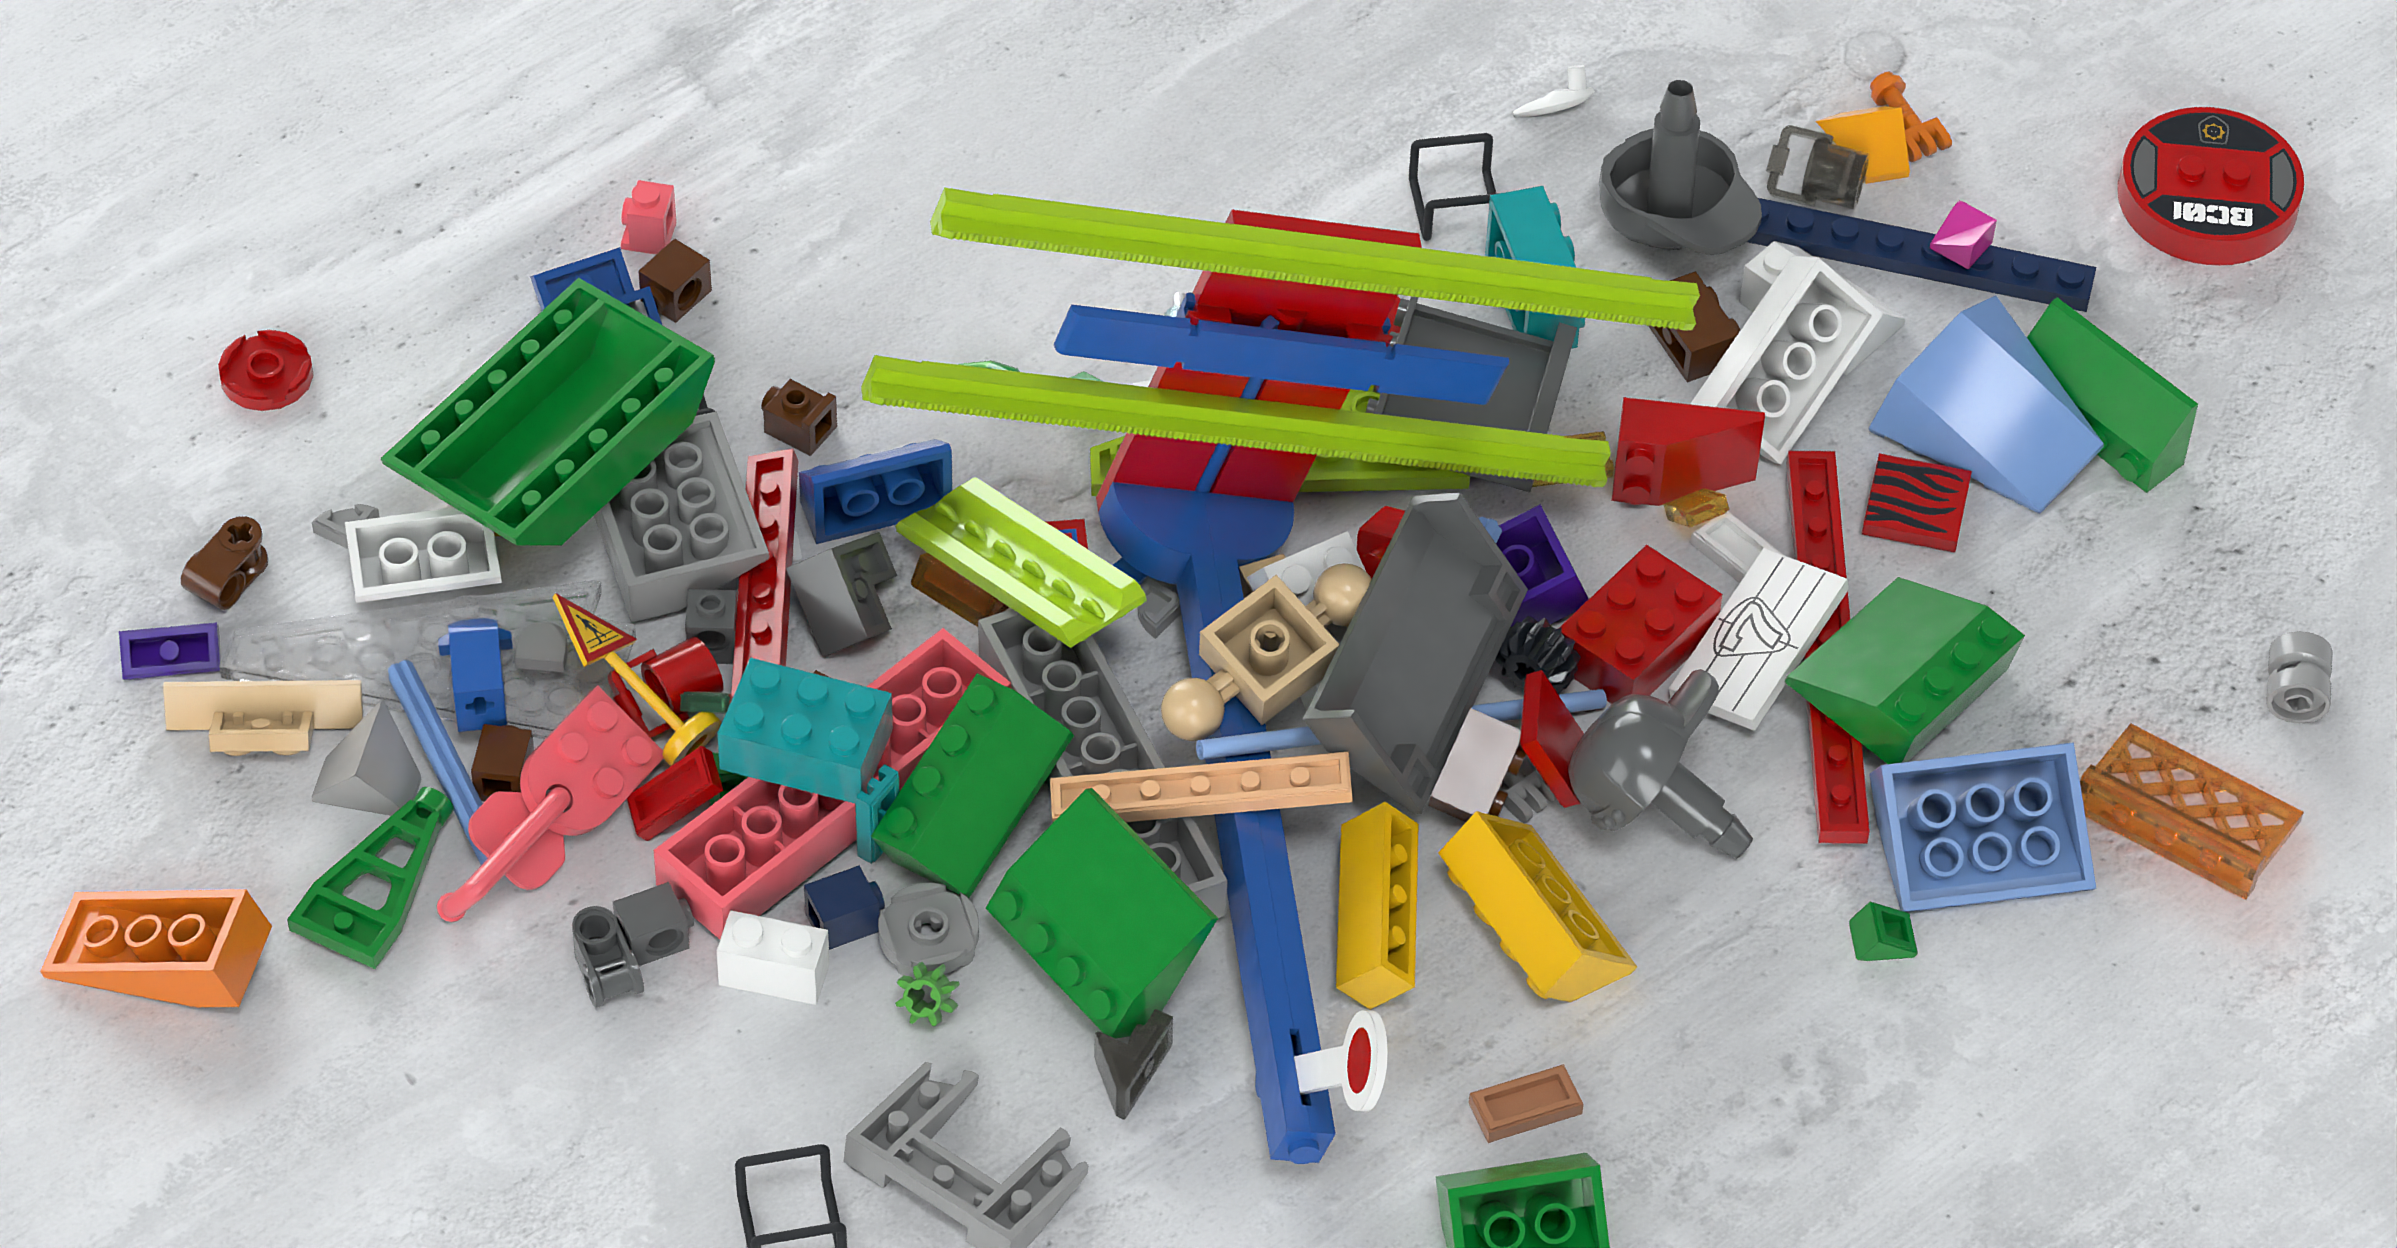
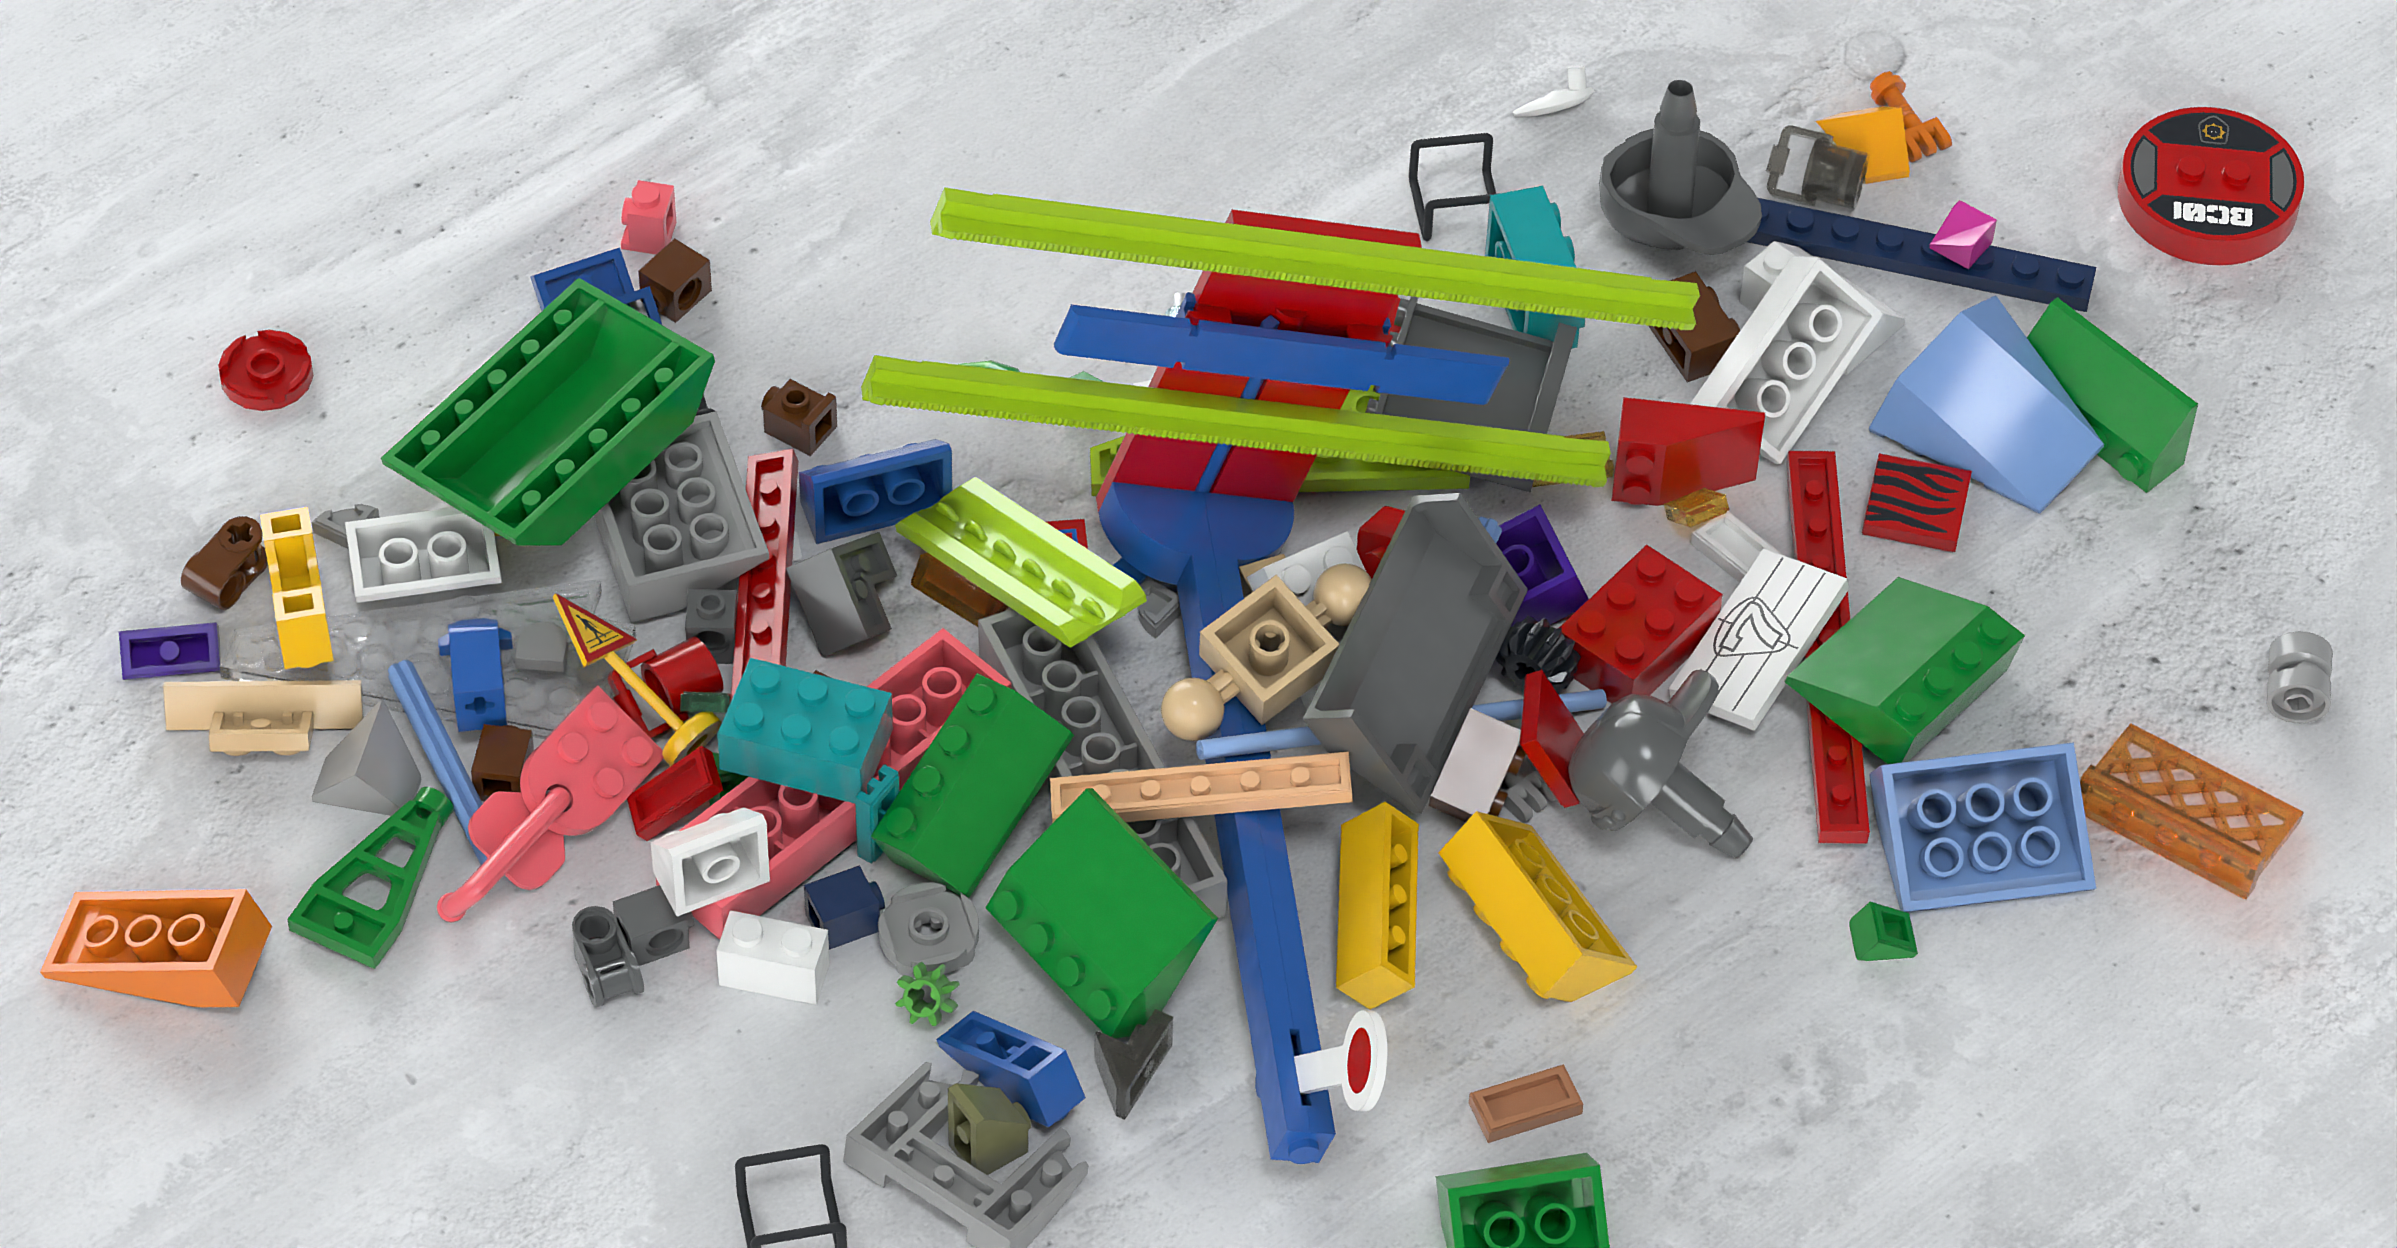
none -> yellow arch [260,507,334,669]
none -> white slope [651,807,770,916]
none -> blue slope [936,1011,1086,1127]
none -> olive slope [948,1083,1031,1175]

